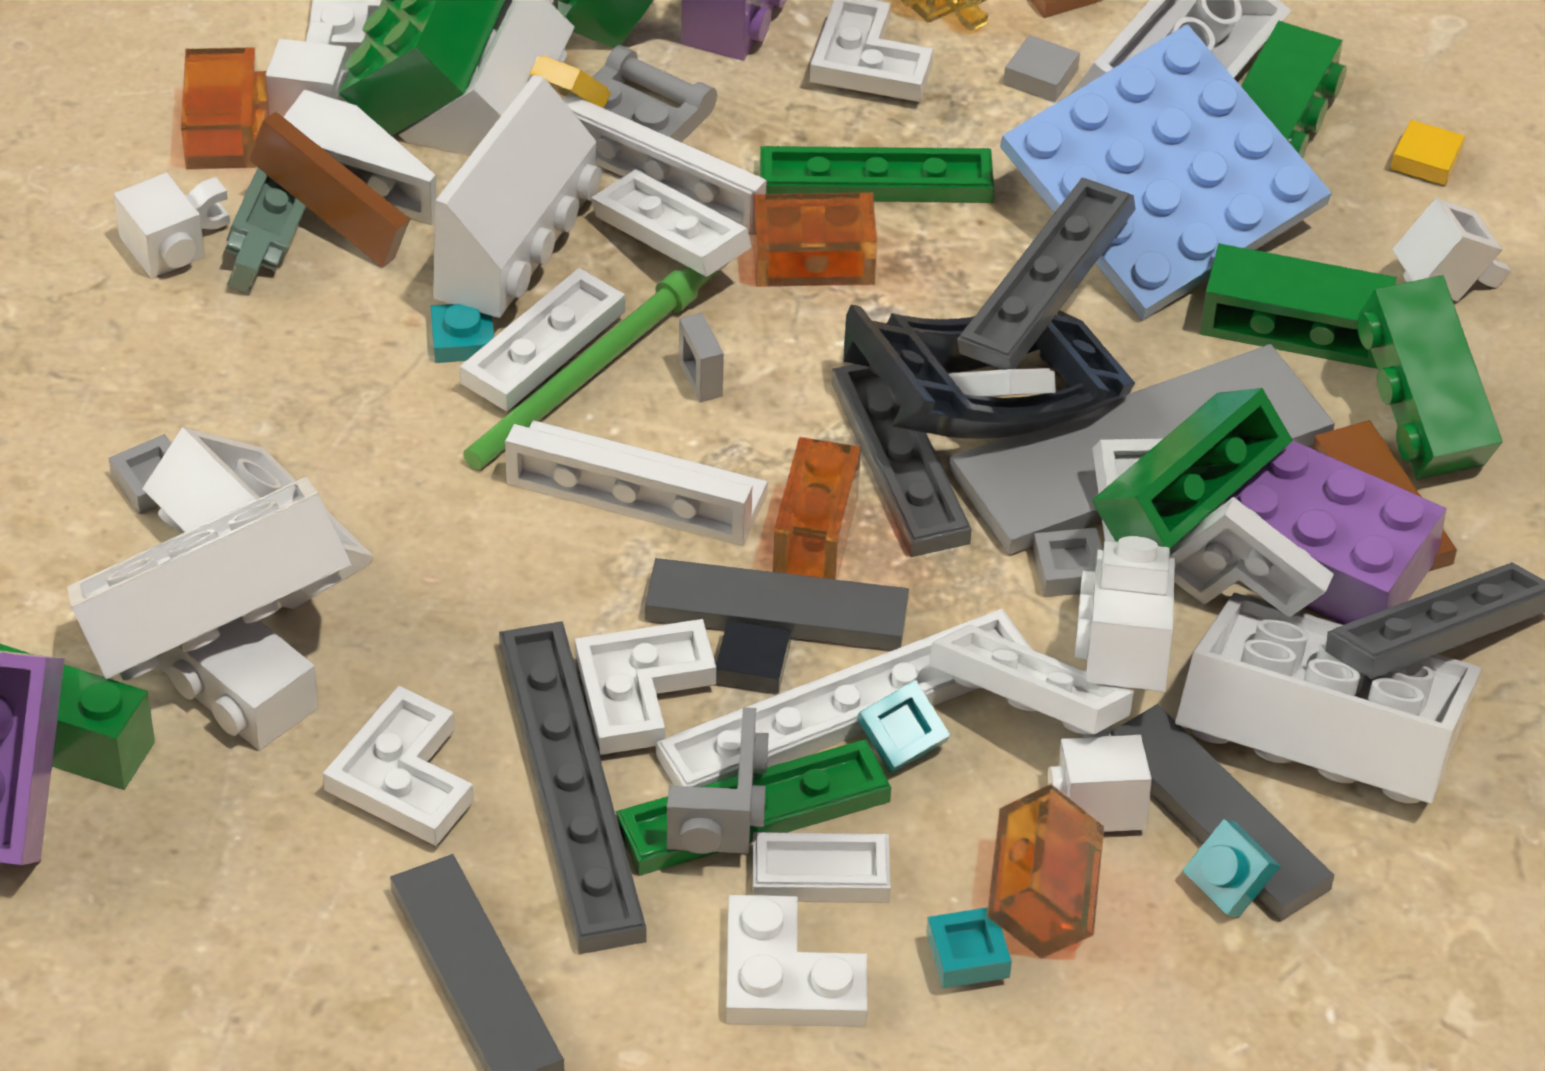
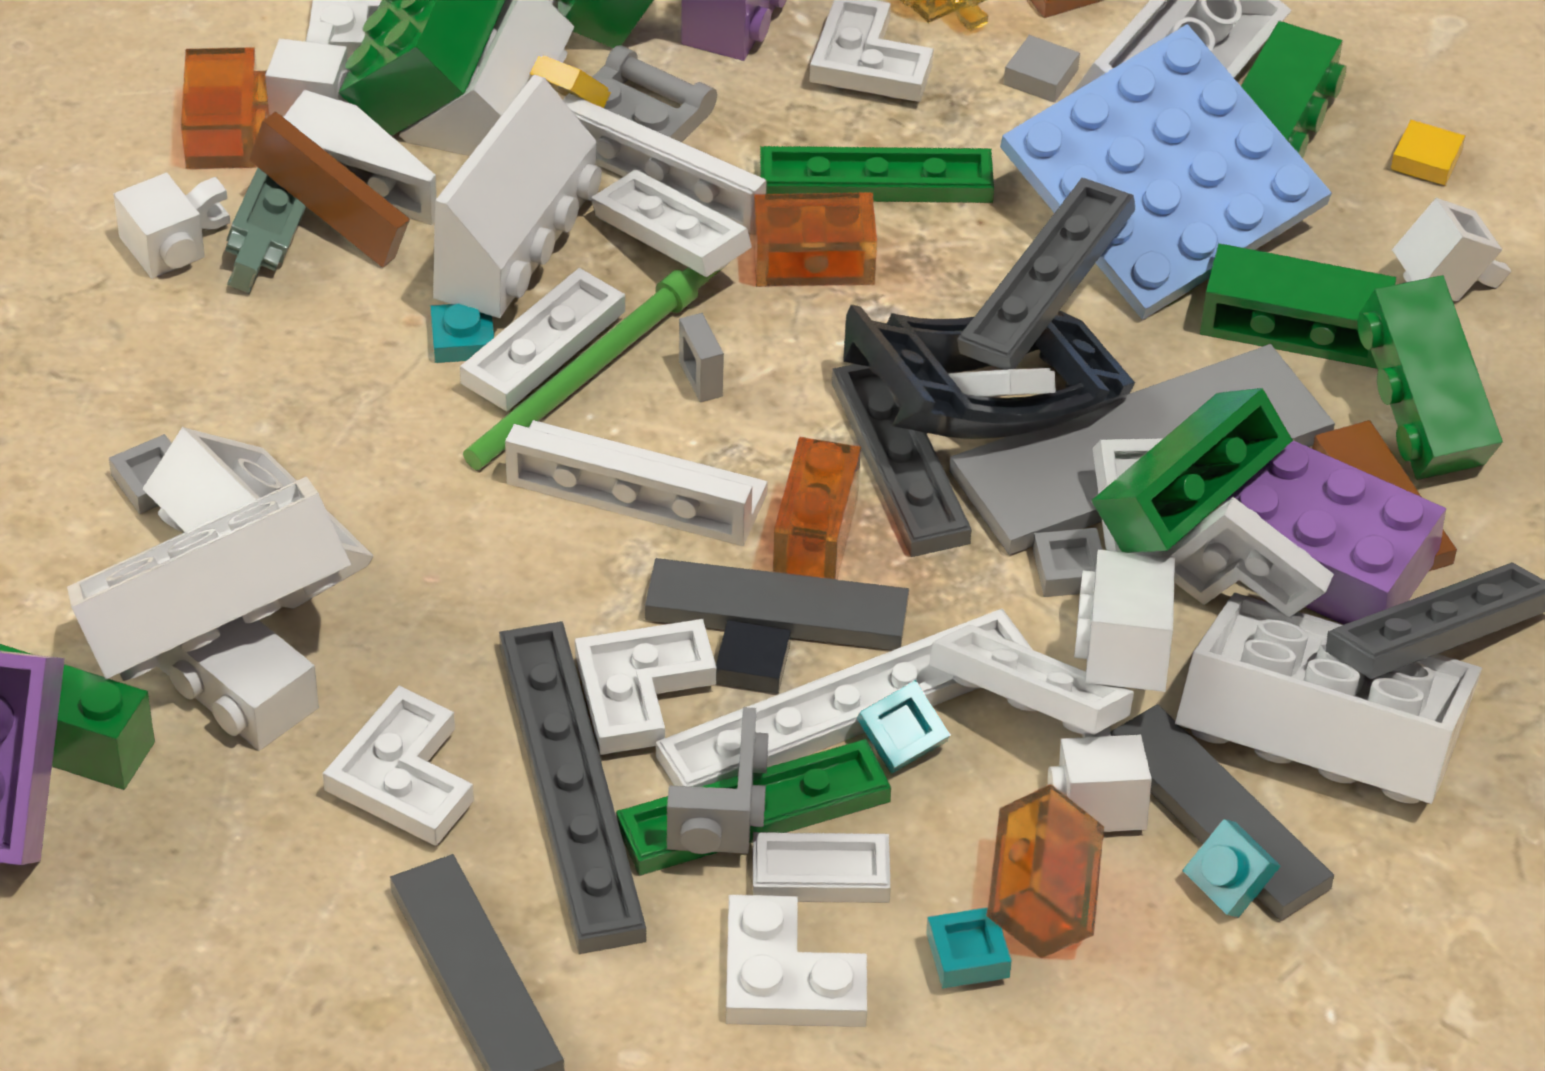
white plate [1100,536,1170,595] -> none

